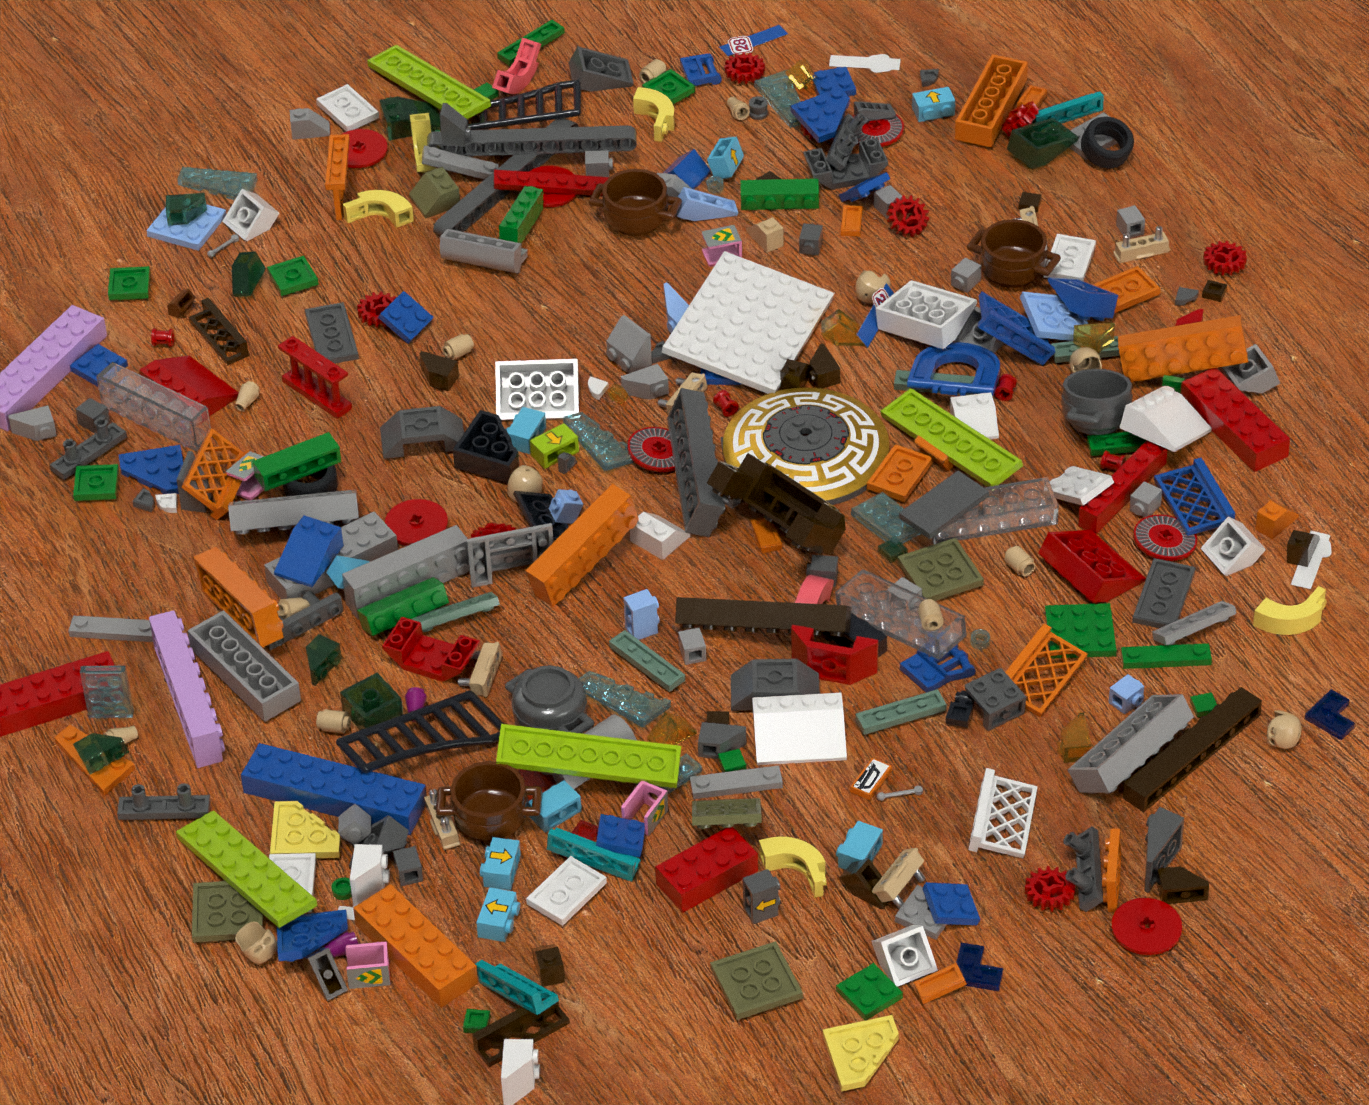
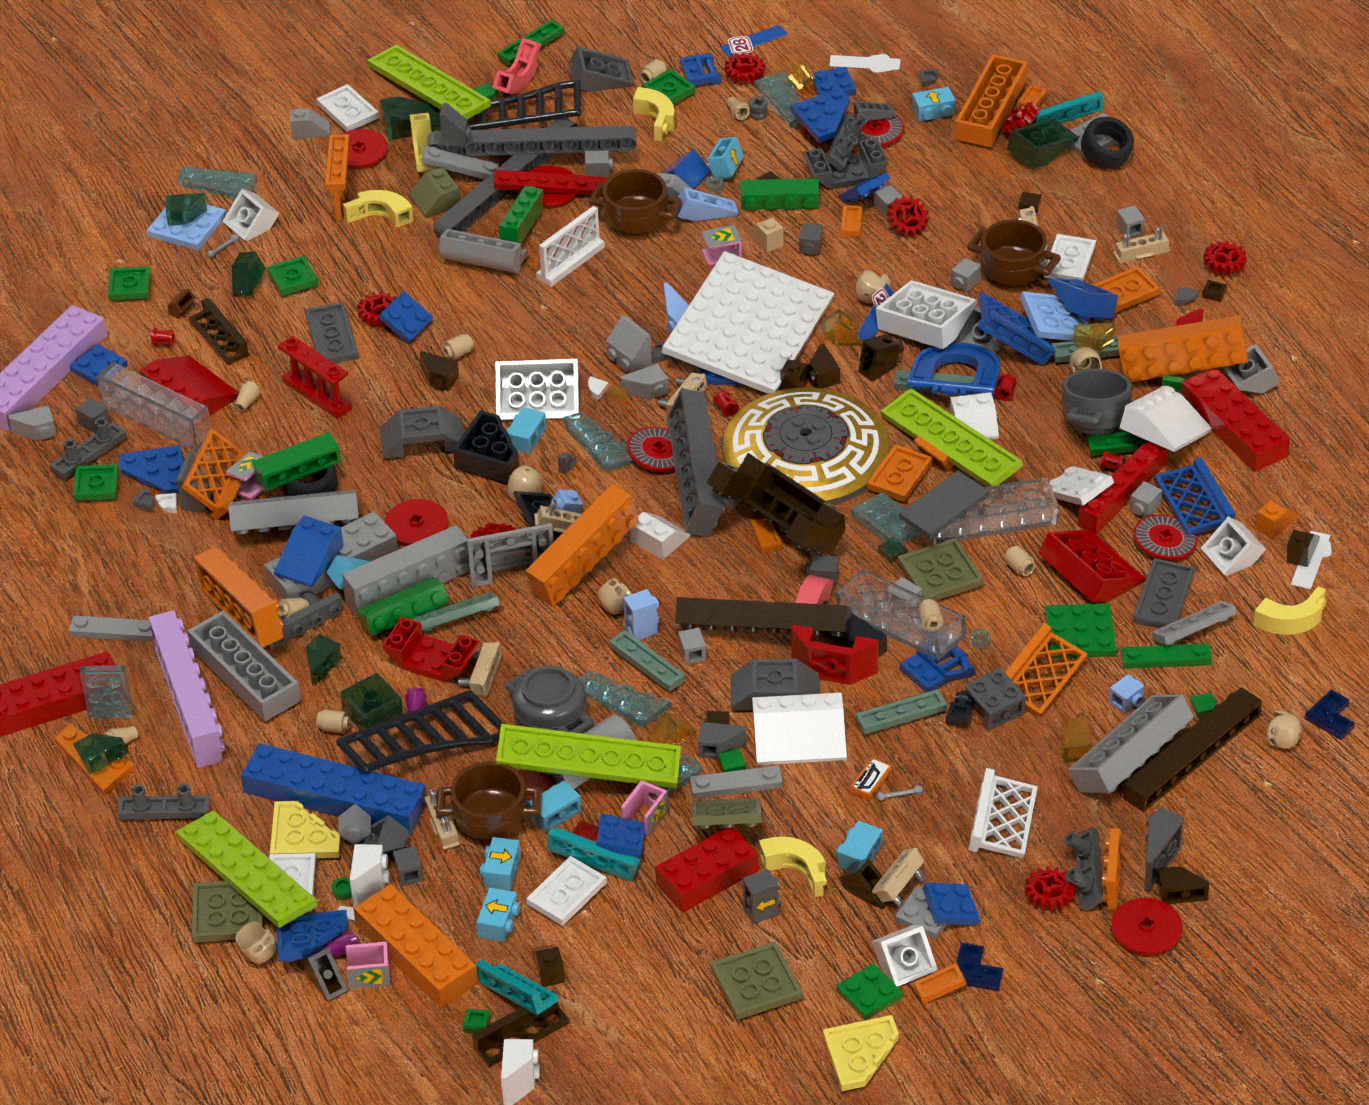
lime brick [530,423,579,469] -> none
none -> tan piece [534,501,587,533]
none -> white fence [536,206,605,287]
none -> tan helmet [597,578,631,614]
none -> dark brown torso [858,334,904,382]

